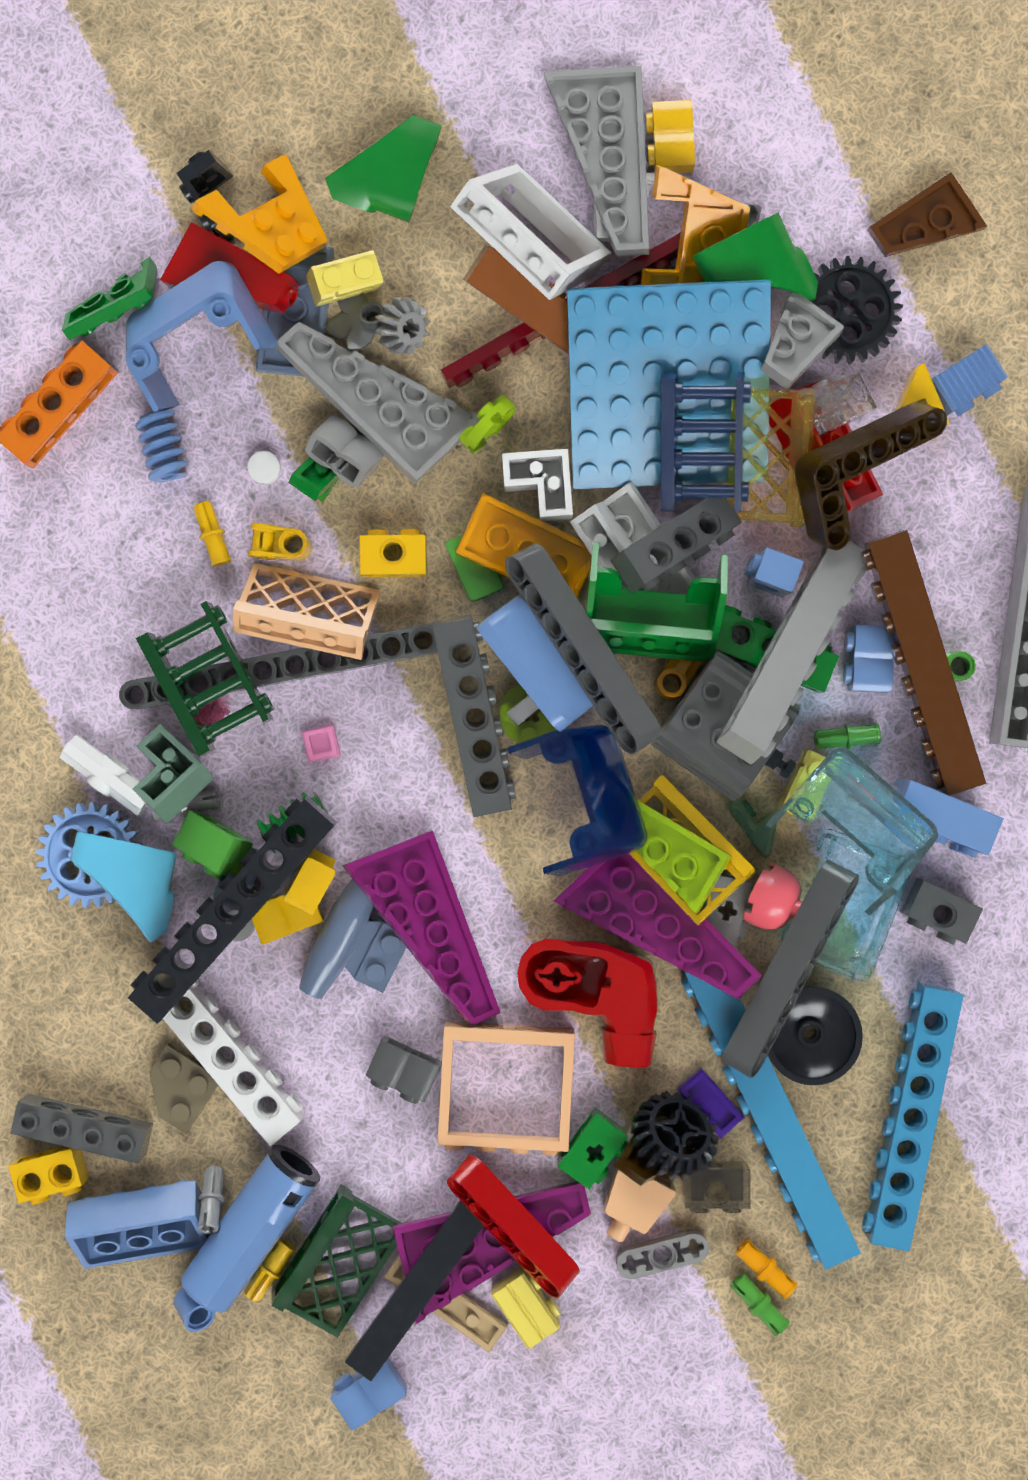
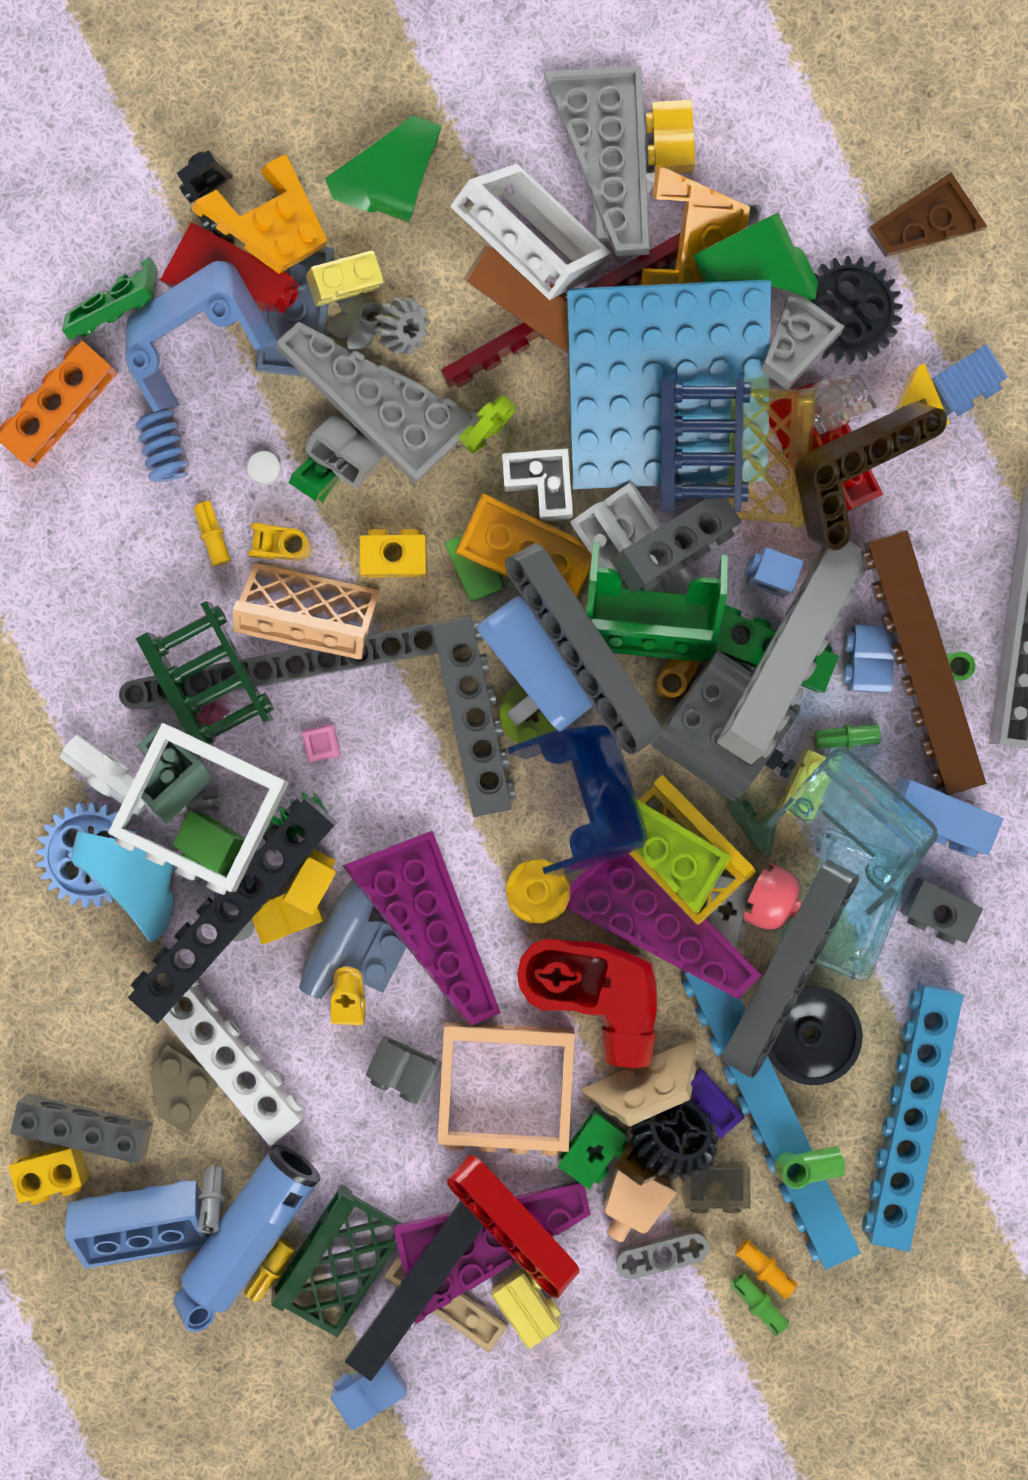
none -> white window [108,723,289,895]
none -> yellow piece [330,967,366,1026]
none -> yellow tile [506,859,570,924]
none -> tan wing [582,1038,700,1127]
none -> bright green piece [774,1146,846,1189]

